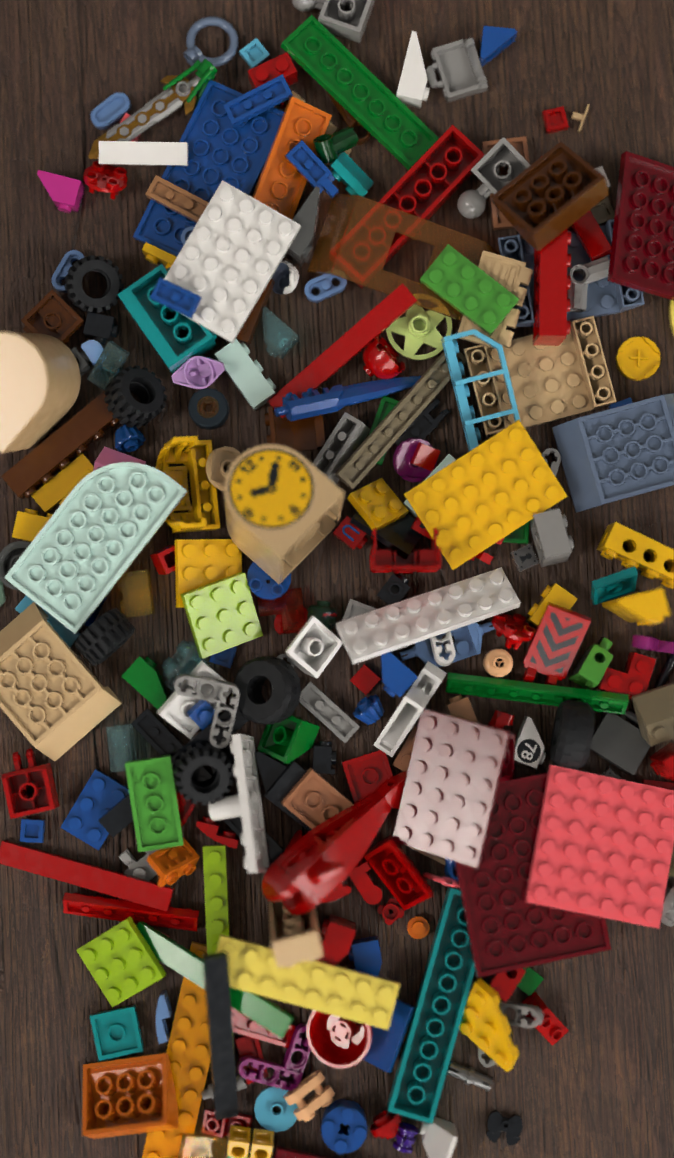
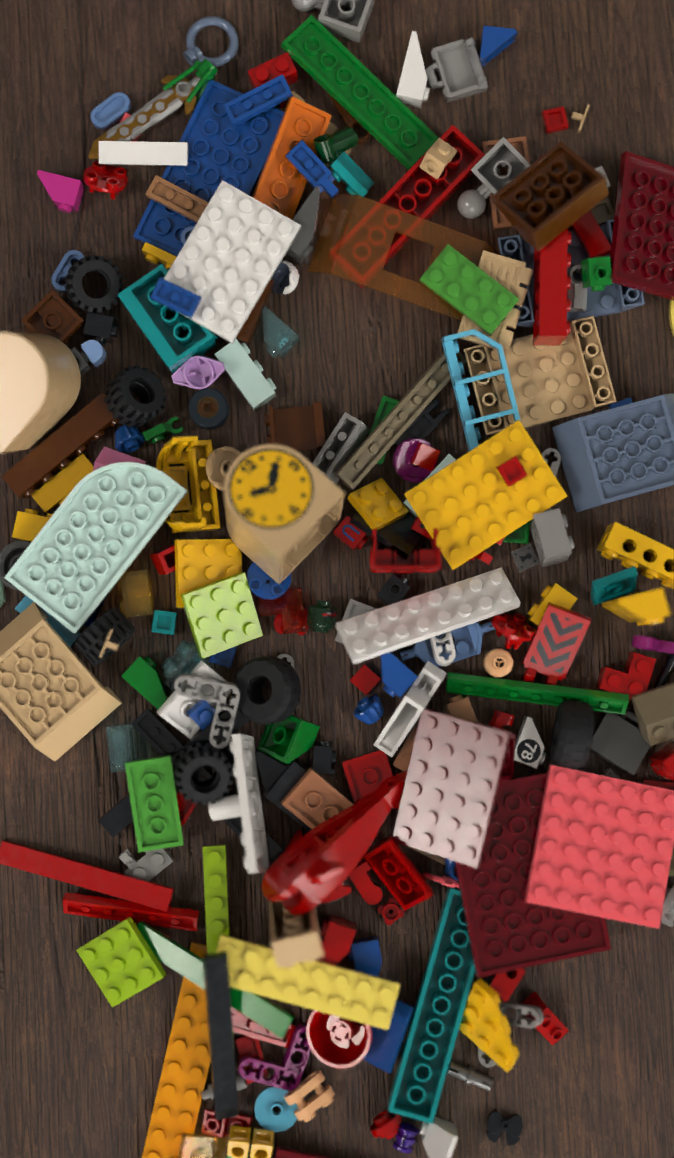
red hinge [2,748,60,819] -> none
blue plate [20,818,45,843] -> none
blue plate [60,769,129,851] -> none
orange slope [82,1053,178,1139] -> none
clear light blue slope [87,341,130,391] -> none
teal plate [90,1005,144,1061] -> none
orange bracket [146,837,200,888] -> none
medium blue slope [156,990,173,1044] -> none
red slope [196,816,240,849] -> none
medium azure plate [239,38,270,69] -> none
red tile [267,283,418,419] -> none
blue piece [274,376,421,421] -> none
white slope [285,616,343,679] -> none
light grey plate [299,682,360,743] -> none
medium blue plate [305,270,347,303] -> none
blue brick [321,1099,367,1154] -> none
red cylinder [363,336,405,380] -> none
yellowish green wheel [386,294,452,360] -> none
orange plate [407,916,430,939] -> none
green tile [517,967,544,996] -> none
bright green torso [568,637,613,690] -> none
yellow tile [616,337,660,381] -> none
none -> tan piece [99,629,119,658]
none -> green plate [143,417,184,444]
none -> teal plate [151,610,178,635]
none -> tan bracket [420,138,458,179]
none -> red tile [496,456,528,487]
none -> green brick [581,257,612,292]

